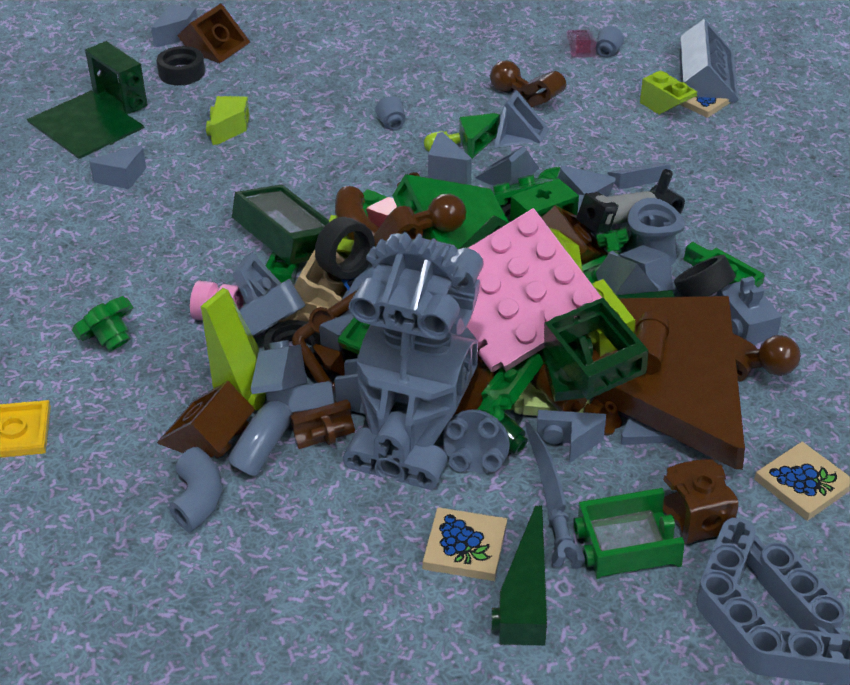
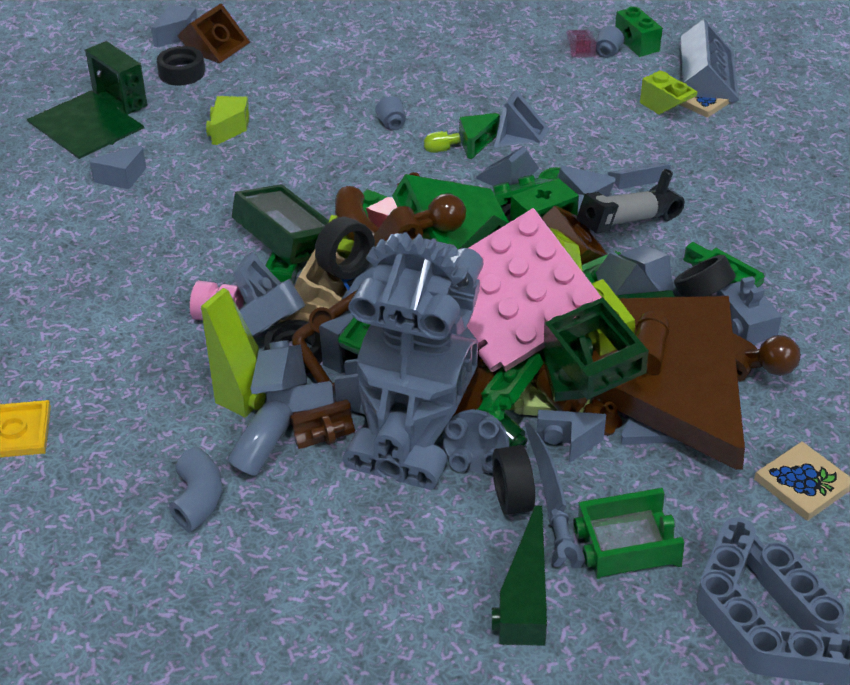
green plant [72,296,134,352] -> none
reddish brown slope [157,381,255,458] -> none
reddish brown slope [313,344,345,376] -> none
tan tile [423,507,507,581] -> none
sand blue slope [428,132,472,185] -> none
reddish brown beam [490,60,566,108] -> none
green hinge [596,227,630,253] -> none
sand blue hat [624,198,685,265] -> none
reddish brown piece [663,459,738,545] -> none
none -> black tyre [492,445,535,515]
none -> green brick [615,6,663,57]

